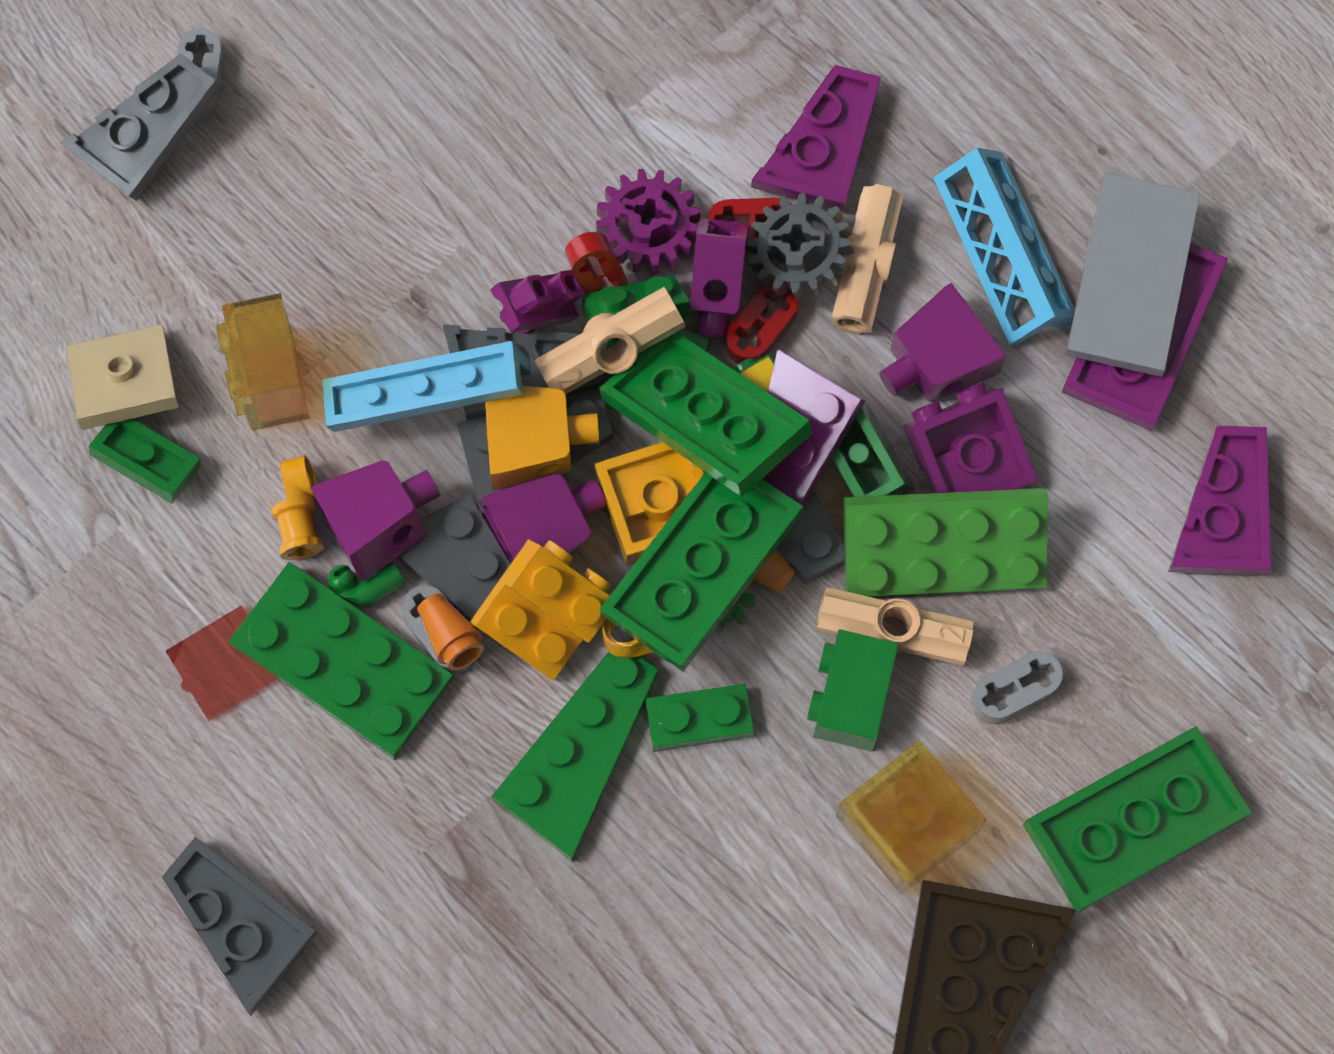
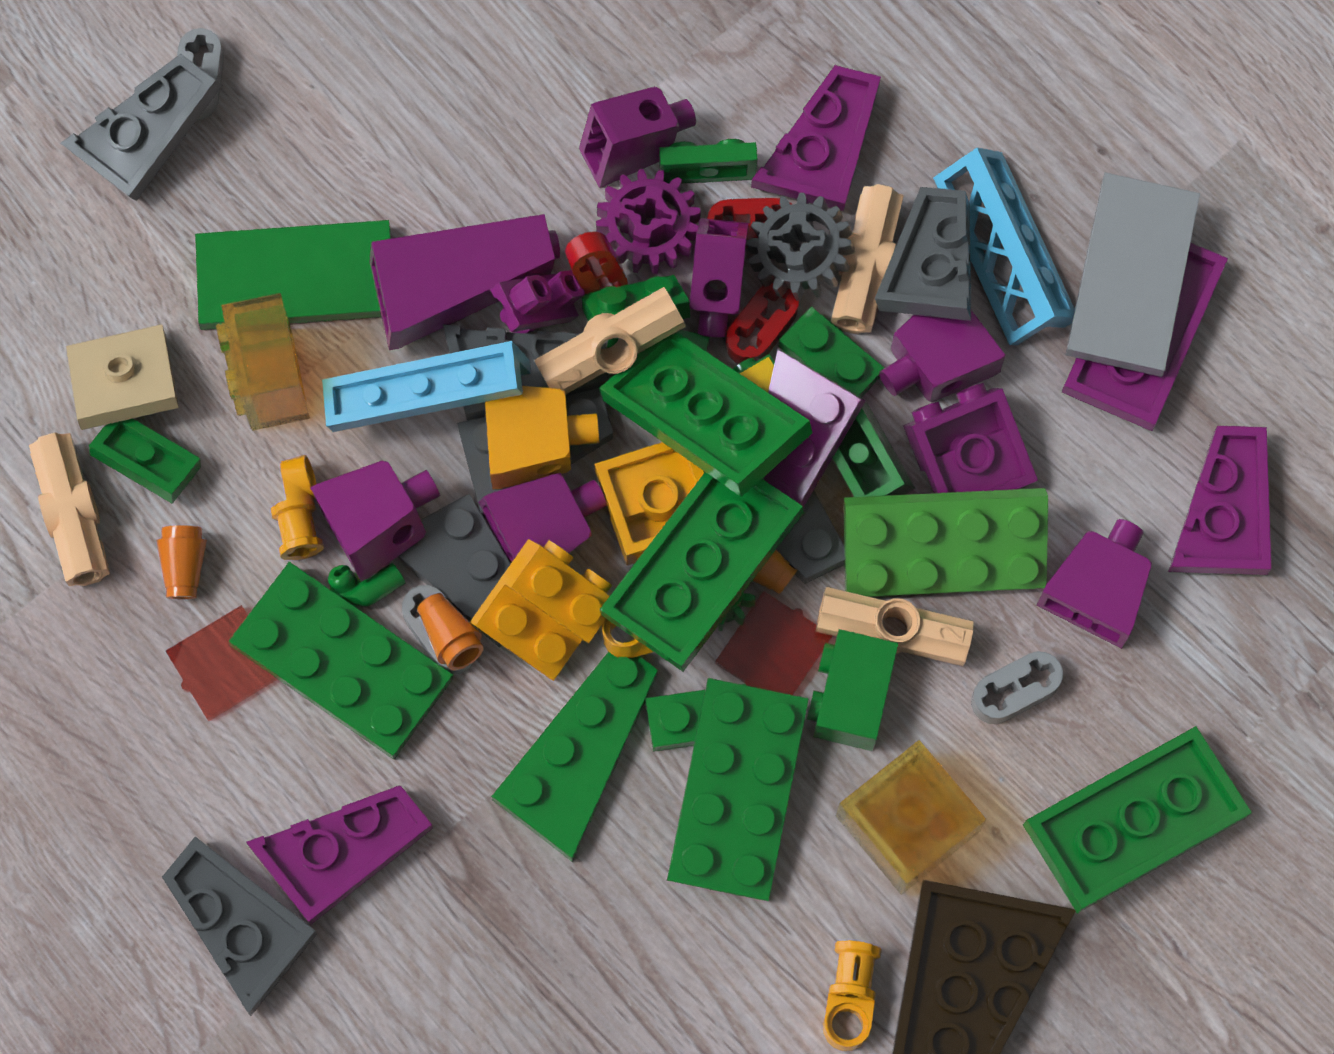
none -> light nougat piece [29,432,110,586]
none -> orange cone [156,525,207,600]
none -> green tile [195,220,391,330]
none -> magenta wing [246,785,433,925]
none -> magenta slope [369,214,560,350]
none -> magenta torso [579,86,696,188]
none -> green plate [659,139,758,184]
none -> green plate [666,678,809,901]
none -> clear red piece [715,591,833,695]
none -> green plate [778,306,884,398]
none -> light orange connector [823,940,882,1051]
none -> dark grey wing [875,187,971,321]
none -> magenta torso [1036,519,1152,649]

